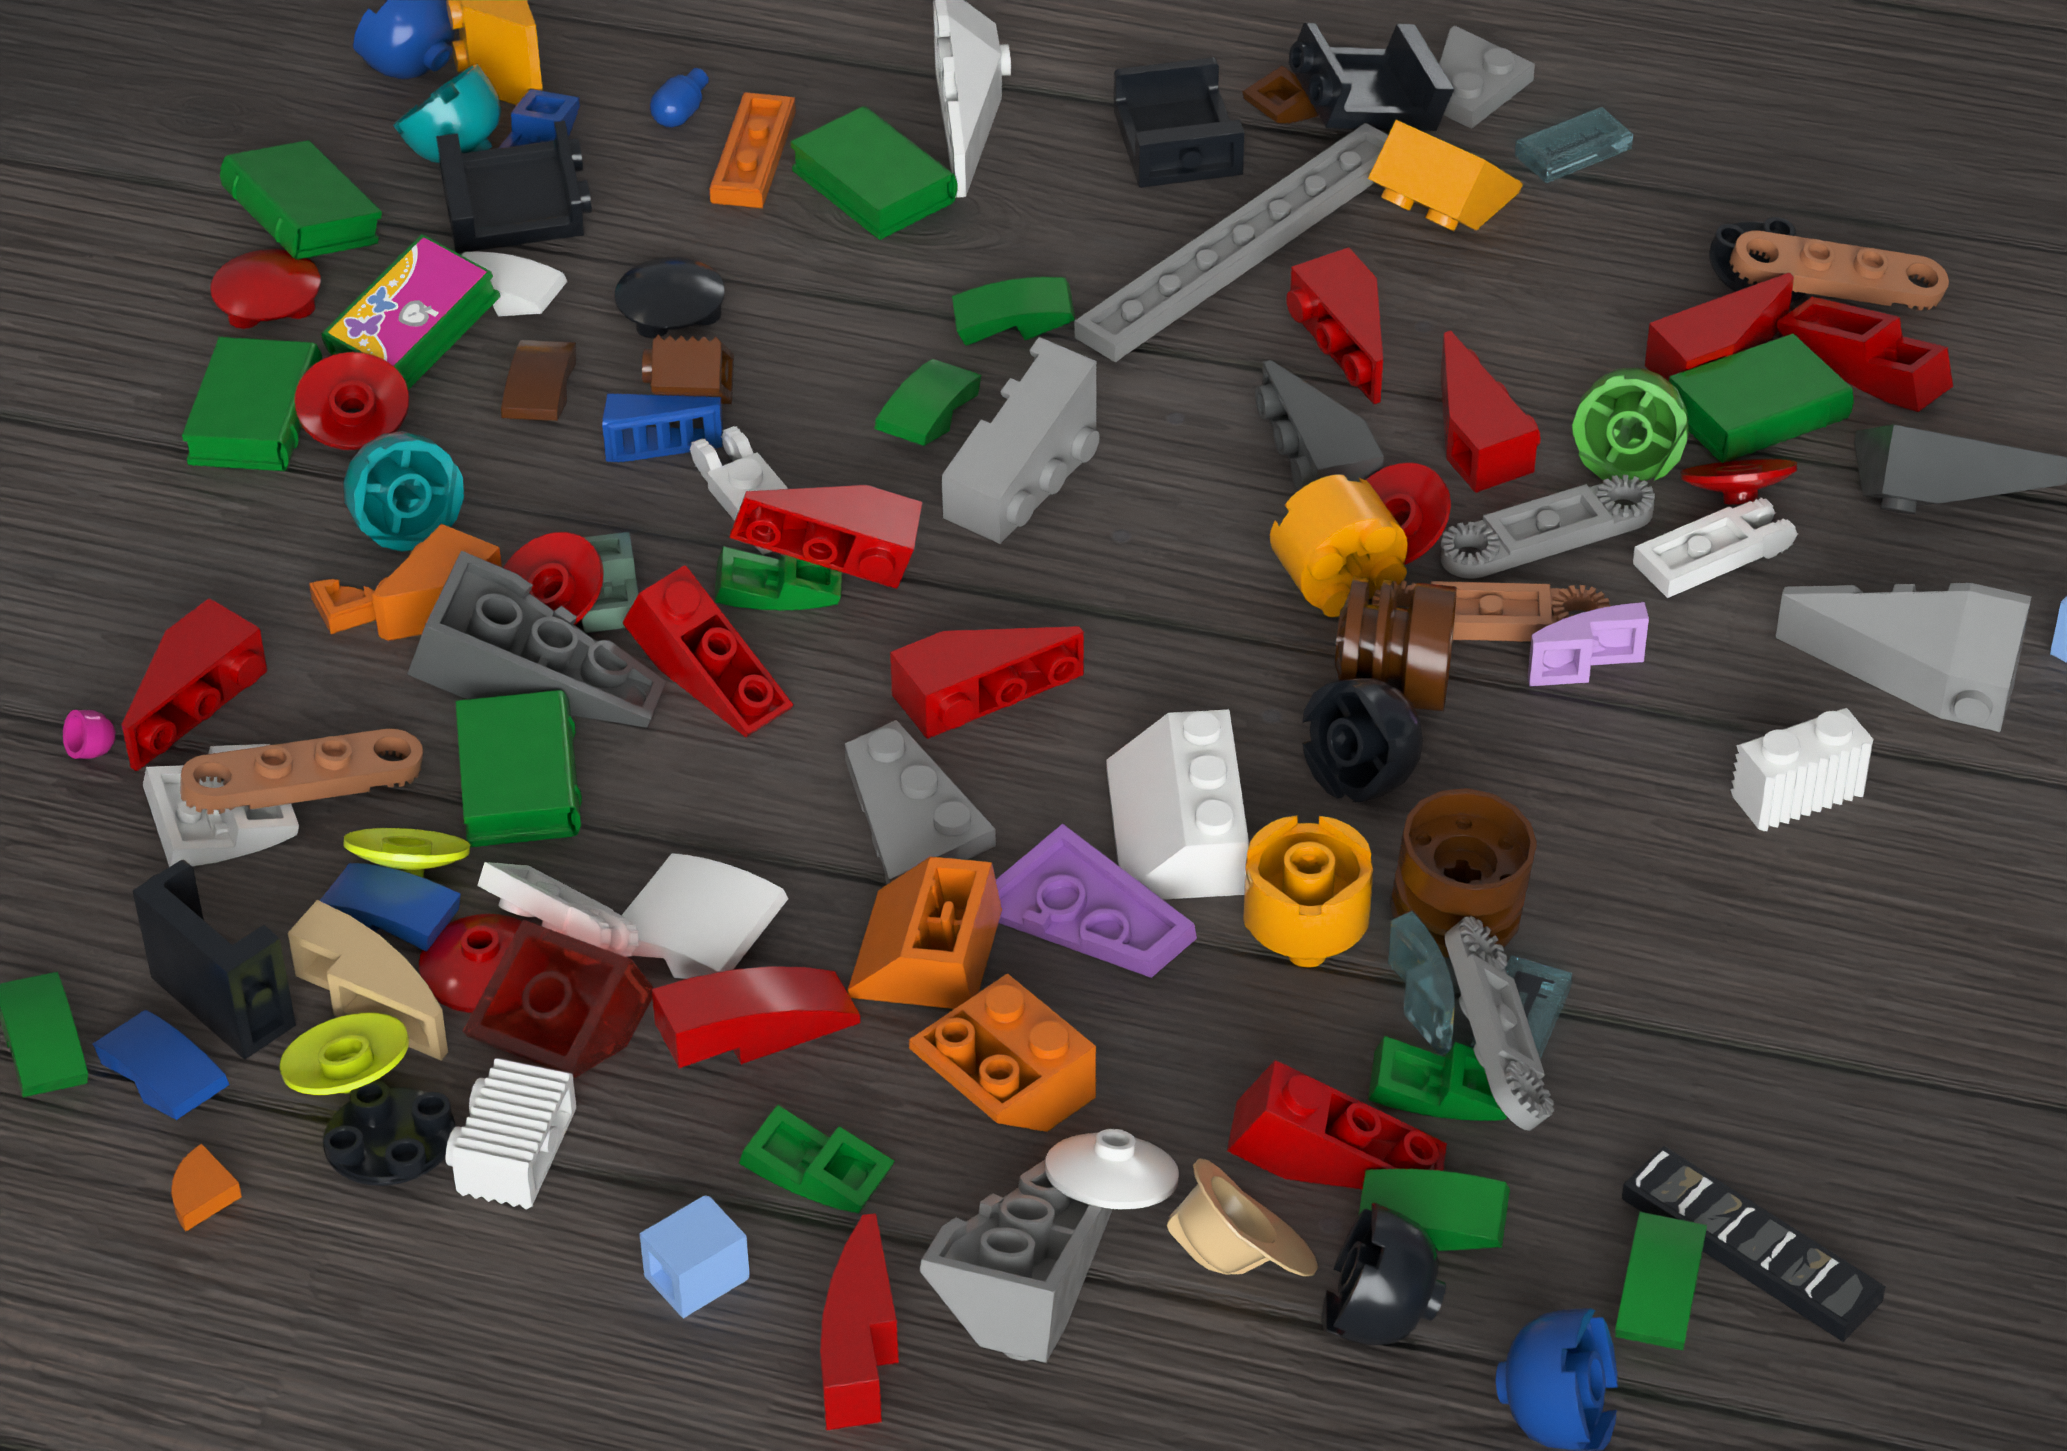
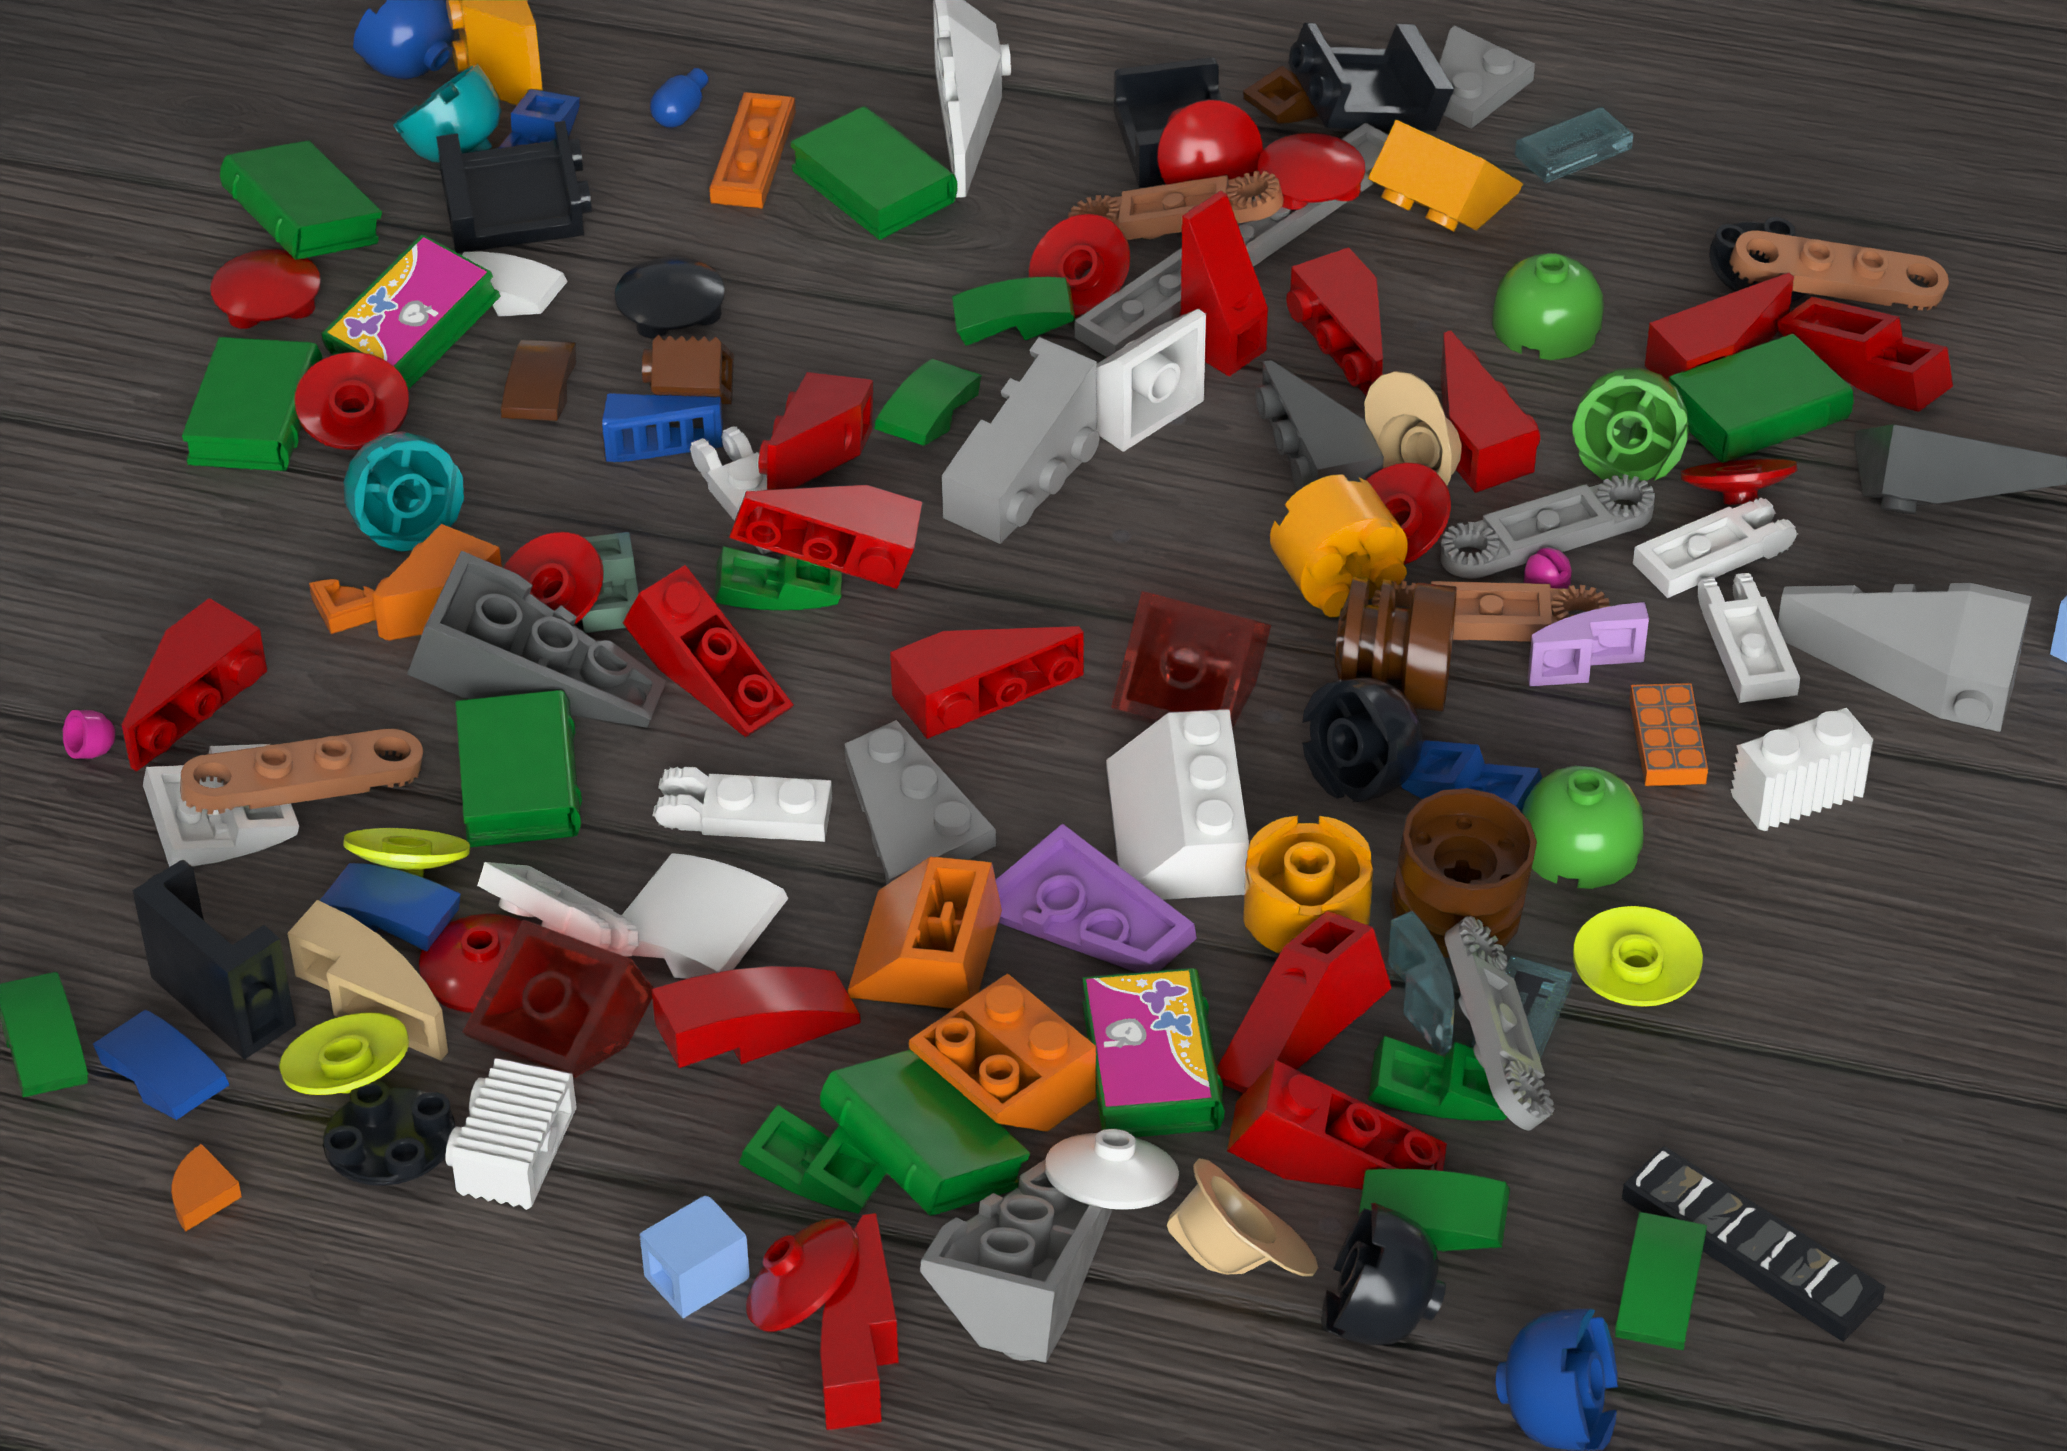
none -> white hinge [653,766,832,842]
none -> red dish [746,1218,859,1332]
none -> red slope [758,372,873,490]
none -> green piece [820,1050,1030,1216]
none -> red dish [1029,214,1130,318]
none -> nougat plate [1068,171,1284,240]
none -> piece [1082,968,1225,1137]
none -> white slope [1096,309,1206,452]
none -> clear red slope [1111,591,1272,729]
none -> red dish [1157,100,1263,185]
none -> red slope [1180,191,1268,377]
none -> red slope [1217,911,1392,1093]
none -> red dish [1258,133,1365,210]
none -> tan piece [1365,371,1462,486]
none -> blue slope [1401,740,1542,812]
none -> bright green cylinder [1492,253,1604,360]
none -> bright green cylinder [1521,765,1644,889]
none -> dark pink hinge [1523,547,1572,589]
none -> neon yellow dish [1573,906,1703,1006]
none -> orange tile [1629,683,1708,786]
none -> white hinge [1697,573,1800,703]

